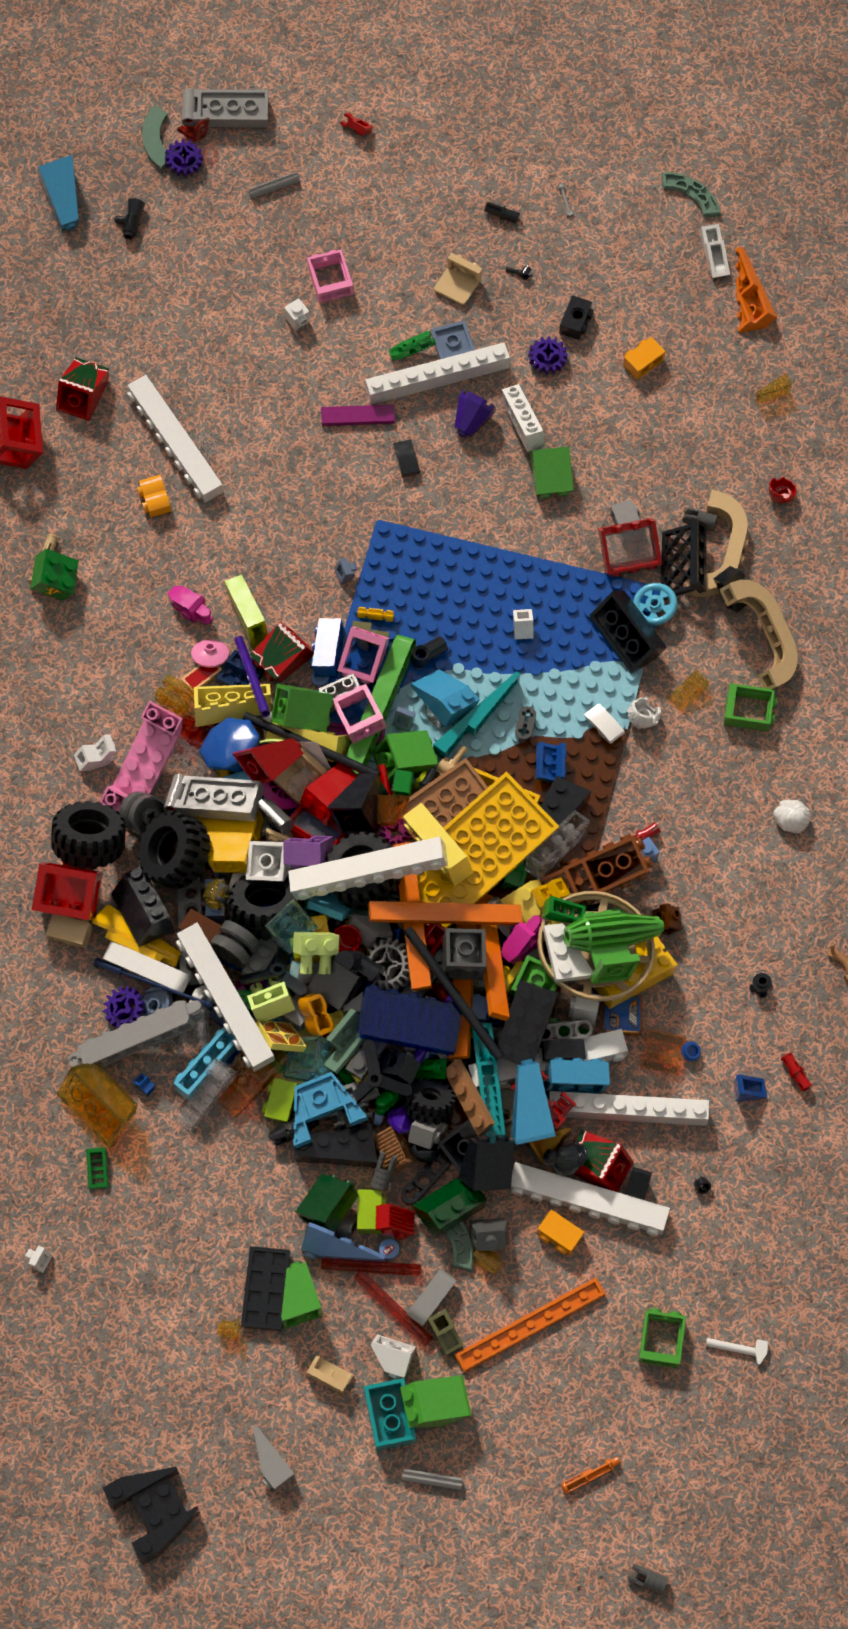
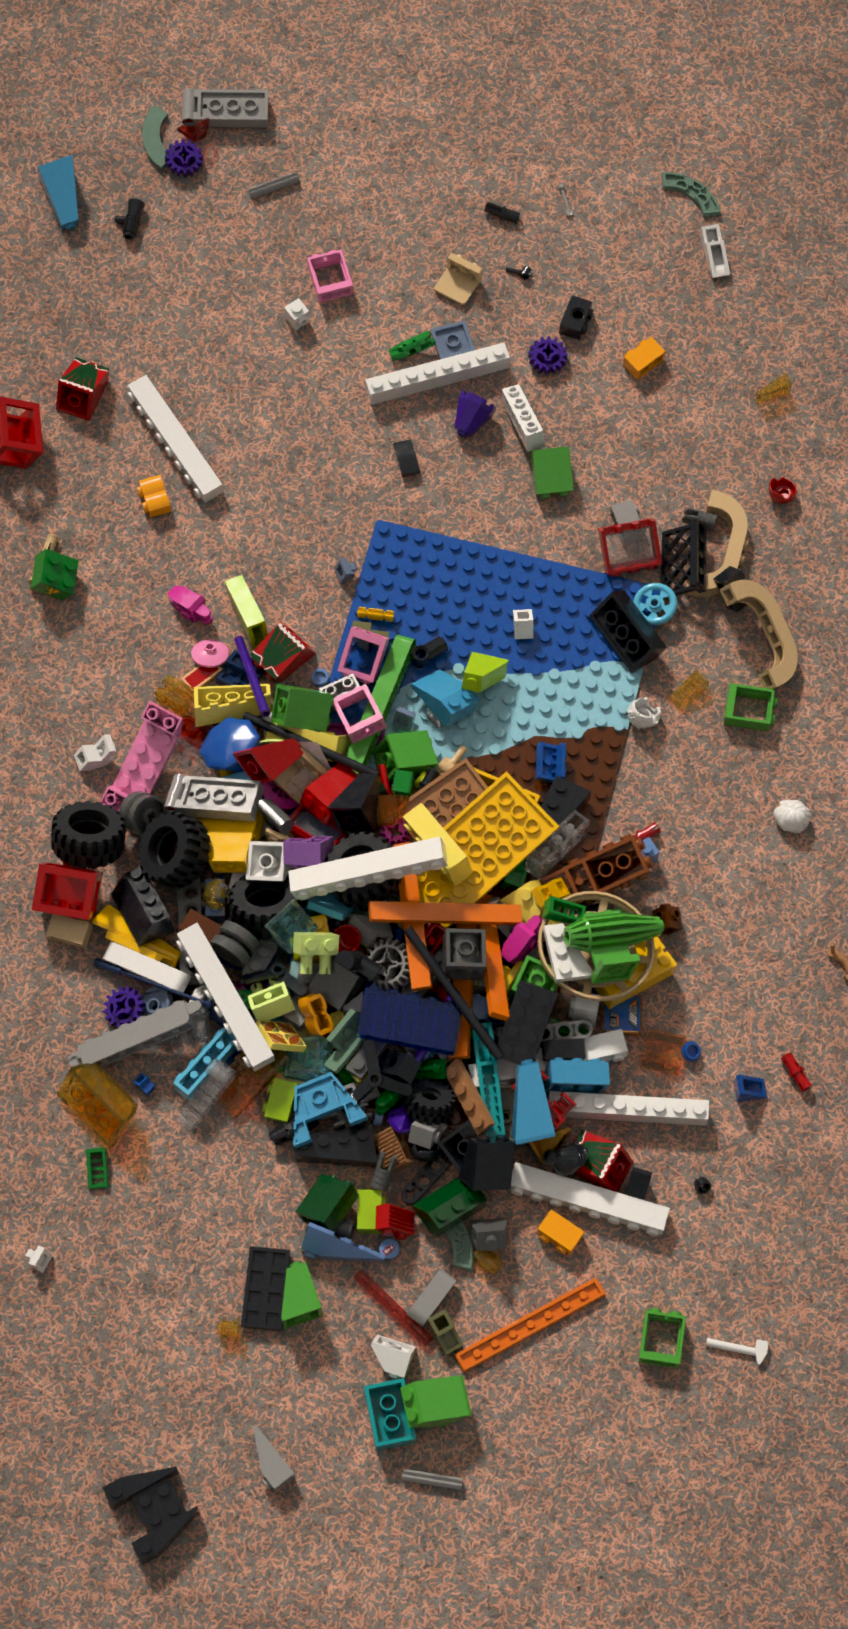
tan hinge [307,1355,354,1395] -> none
brick [310,619,345,676] -> none
magenta tile [321,404,395,426] -> none
clear red axle [321,1258,421,1276] -> none
red plate [340,113,373,135] -> none
teal slope [433,671,520,759] -> none
dark grey beam [515,706,536,743] -> none
orange piece [561,1456,621,1494] -> none
white slope [584,704,625,744] -> none
dark grey hinge [627,1564,669,1595] -> none
orange wedge [735,246,778,333] -> none
black brick [749,973,772,998] -> none
none -> lime slope [461,652,509,693]

